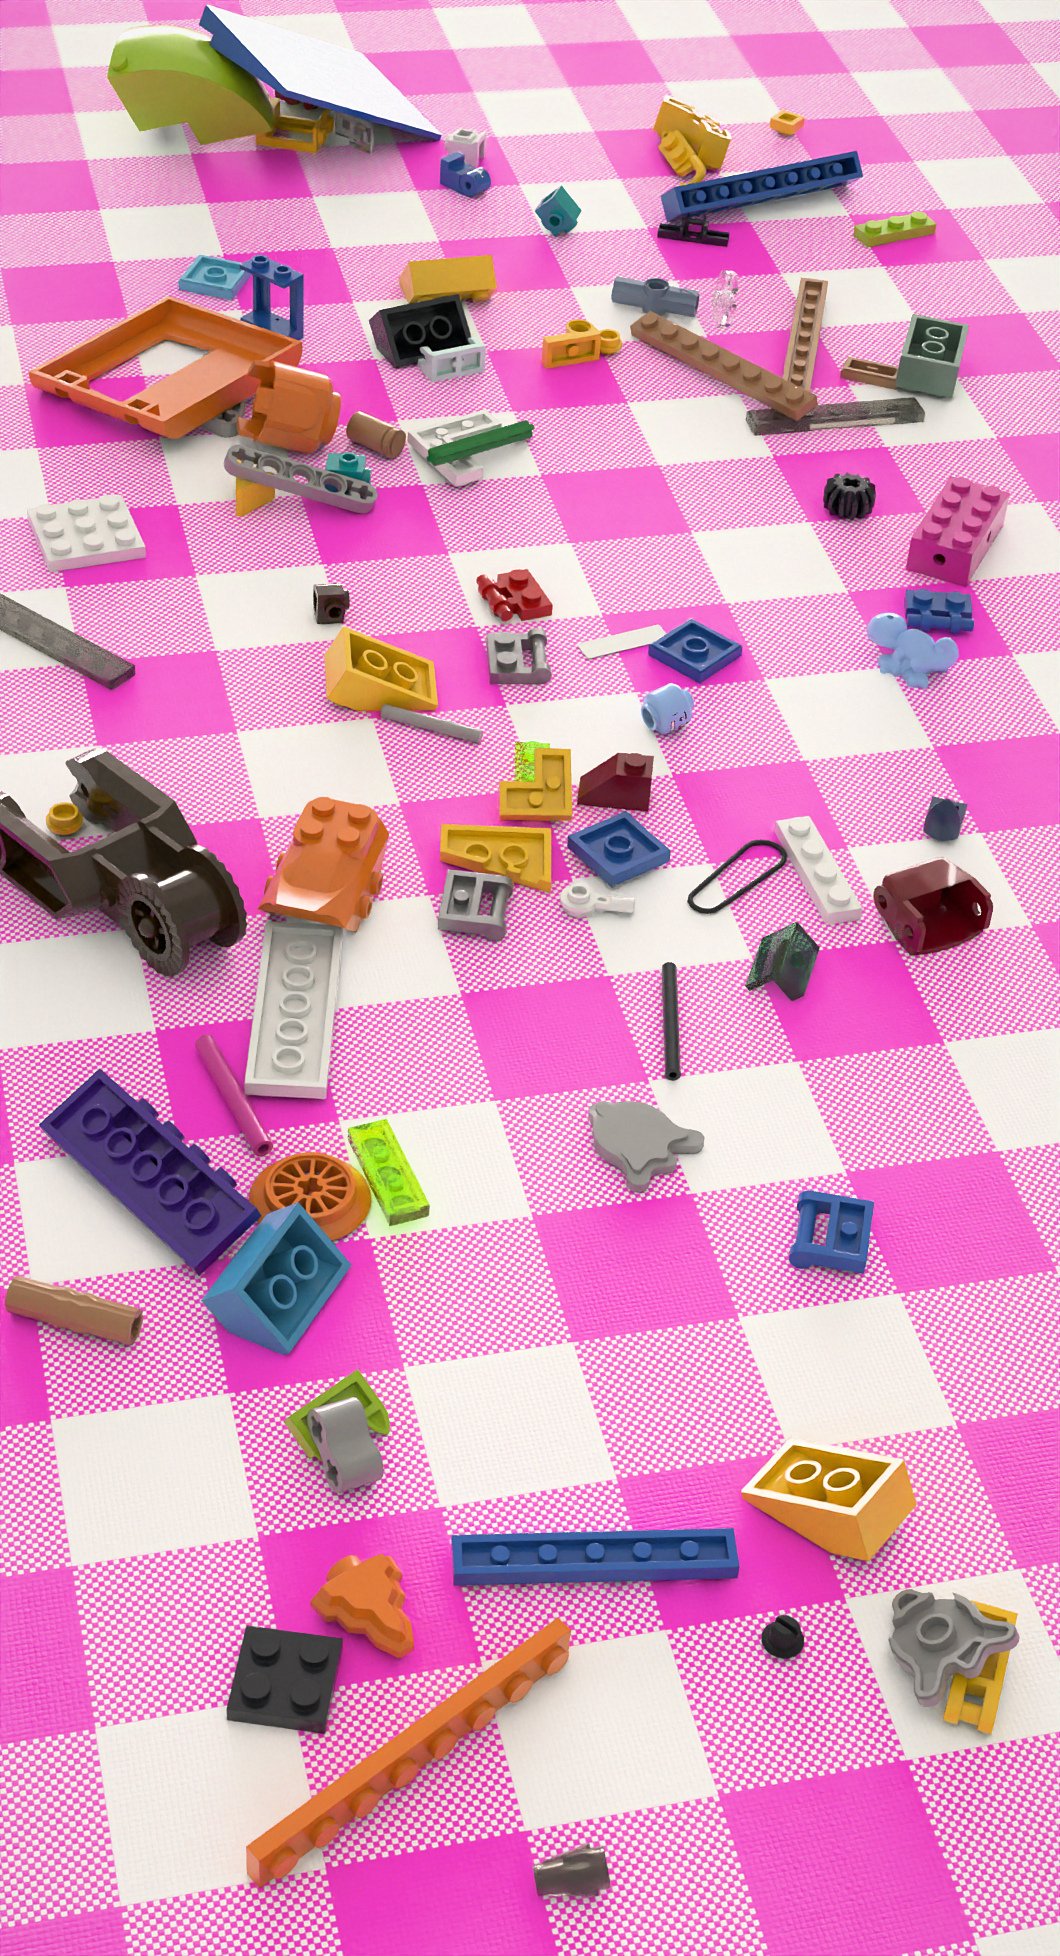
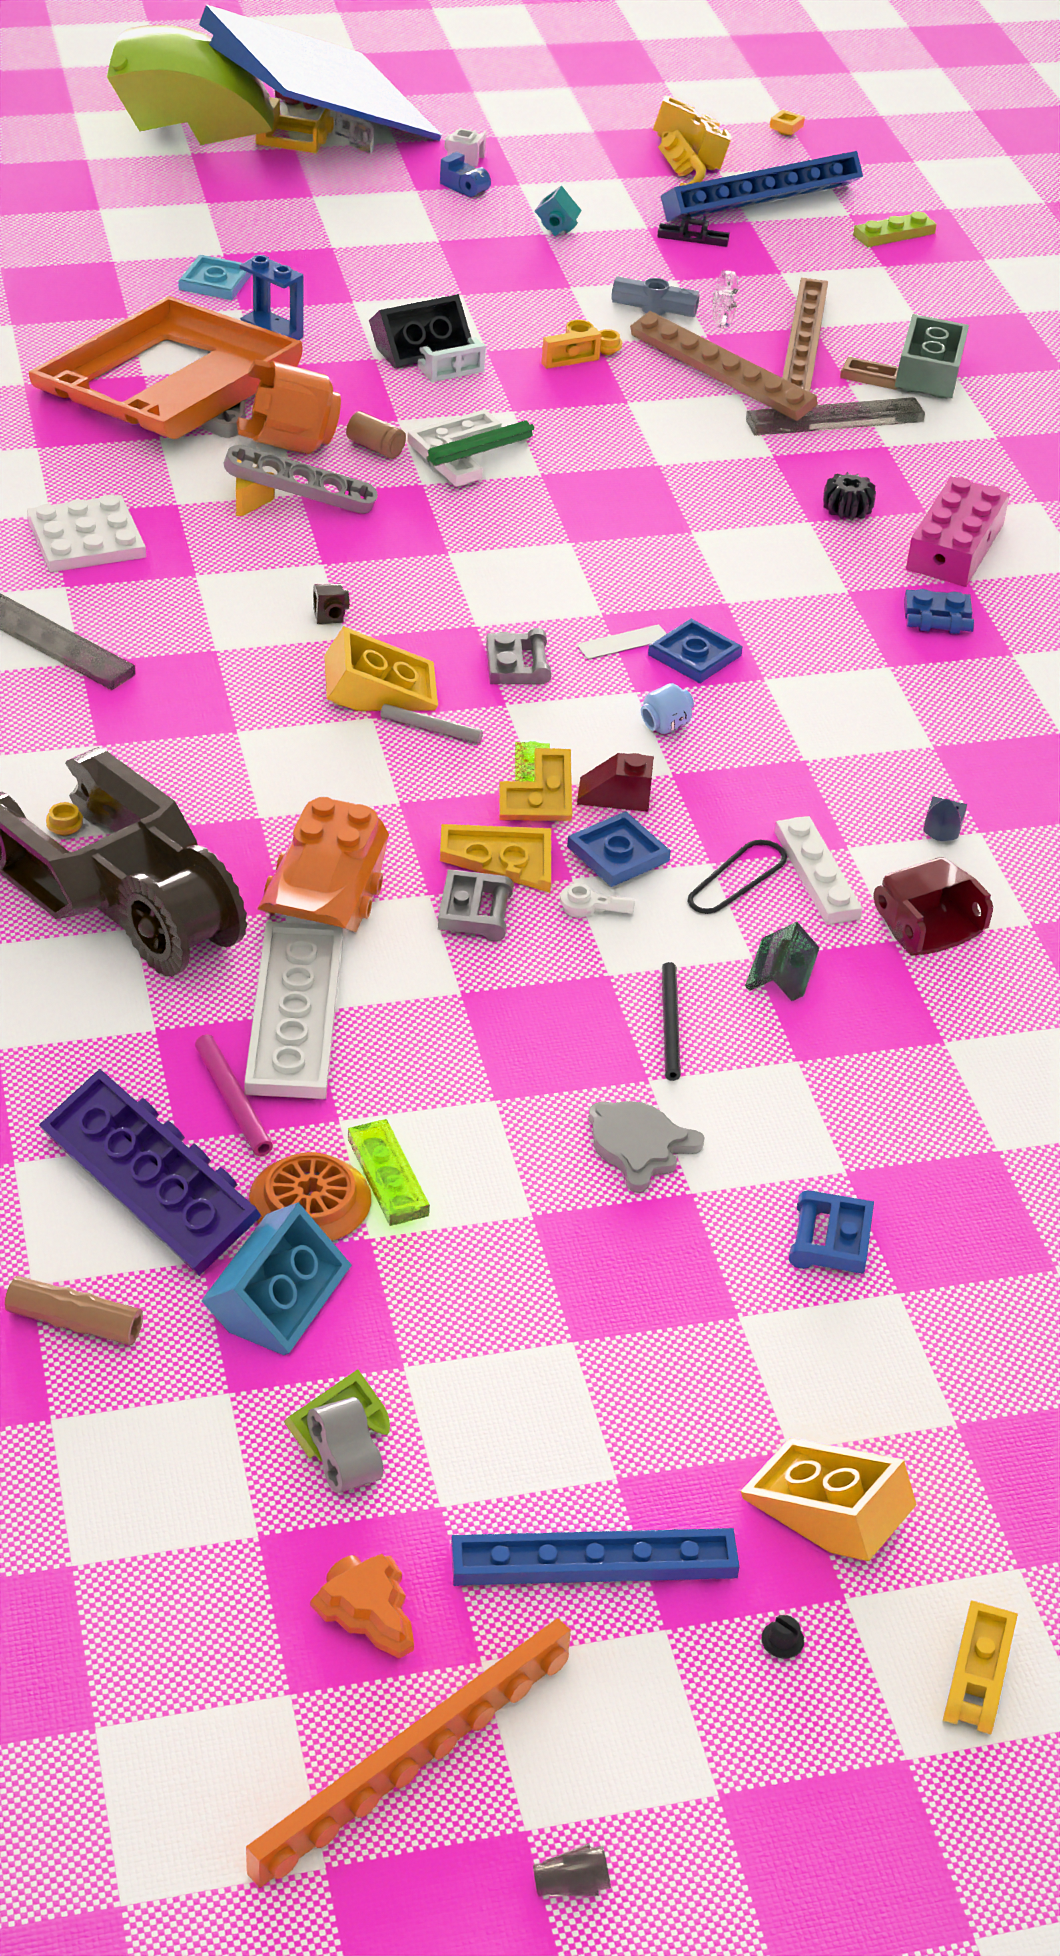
black plate [226,1625,343,1734] -> none
teal brick [325,452,372,499] -> none
yellow slope [398,255,497,304] -> none
red plate [476,568,553,622] -> none
light blue animal [866,613,959,689] -> none
light grey tile [888,1589,1020,1707] -> none

